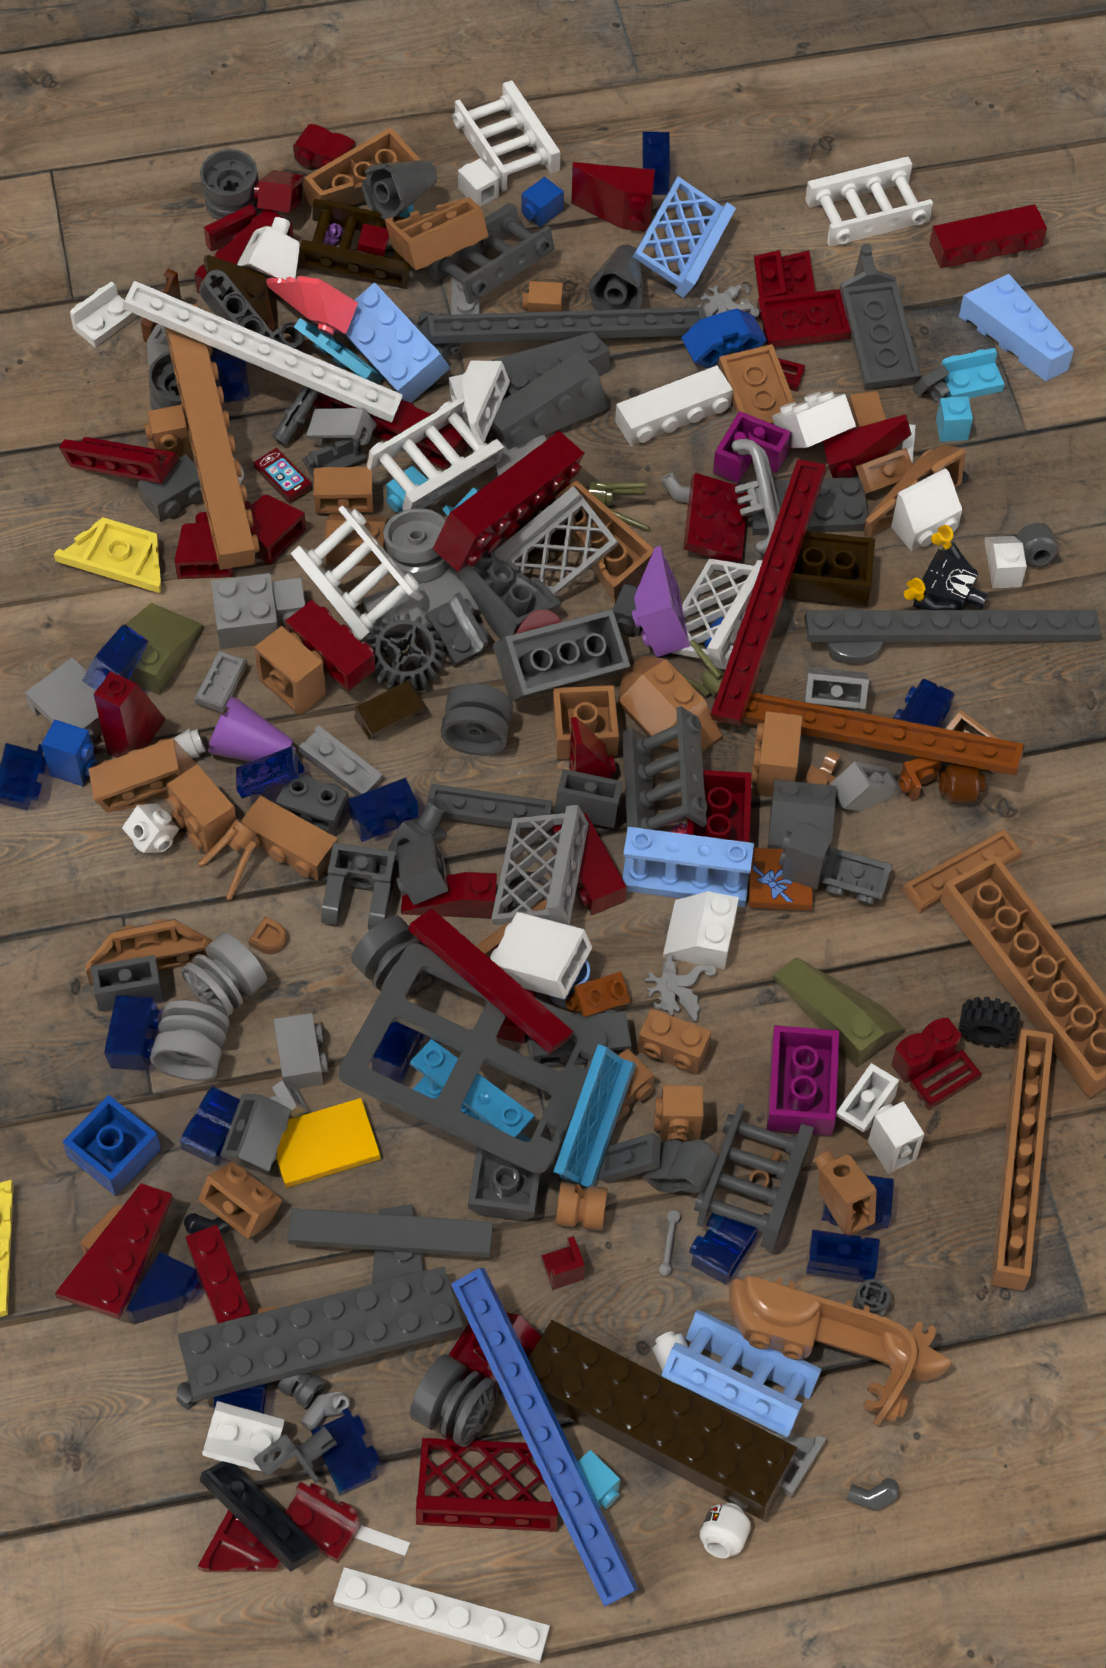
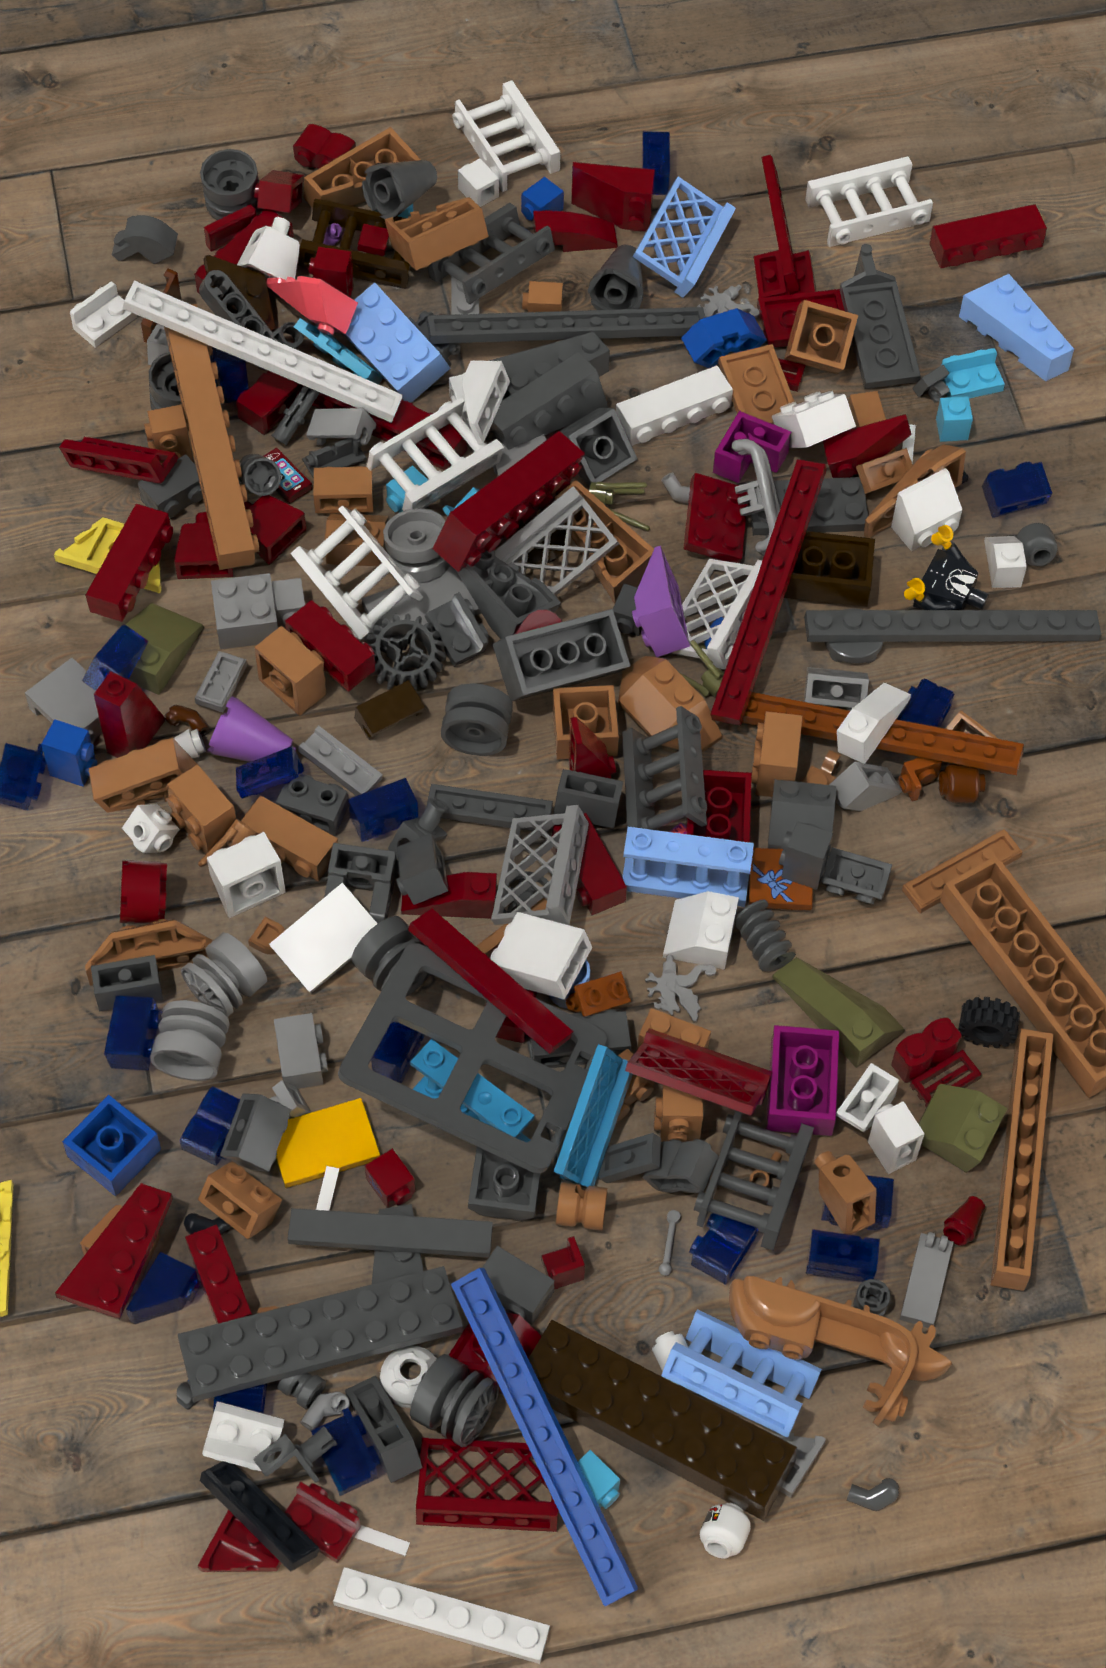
none -> dark red brick [85,504,173,622]
none -> dark grey brick [112,215,178,264]
none -> dark red brick [120,860,167,924]
none -> reddish brown arm [165,705,210,737]
none -> white slope [207,832,286,918]
none -> dark red brick [237,371,304,436]
none -> dark grey wheel [238,454,281,496]
none -> white tile [269,883,377,993]
none -> dark red brick [309,247,354,298]
none -> white sticker [316,1166,340,1211]
none -> dark grey slope [345,1375,423,1483]
none -> dark red brick [365,1148,415,1208]
none -> white piece [380,1345,437,1409]
none -> dark grey brick [482,1246,555,1324]
none -> dark red slope [533,211,617,252]
none -> dark grey slope [560,408,638,486]
none -> dark red fence [625,1028,772,1116]
none -> dark grey piece [735,899,796,972]
none -> dark red tile [761,154,800,293]
none -> medium nougat brick [784,300,858,374]
none -> white slope [837,683,911,764]
none -> light grey hinge [899,1232,954,1328]
none -> olive slope [918,1084,1008,1173]
none -> dark red cone [943,1196,986,1246]
none -> clear blue brick [982,462,1052,518]

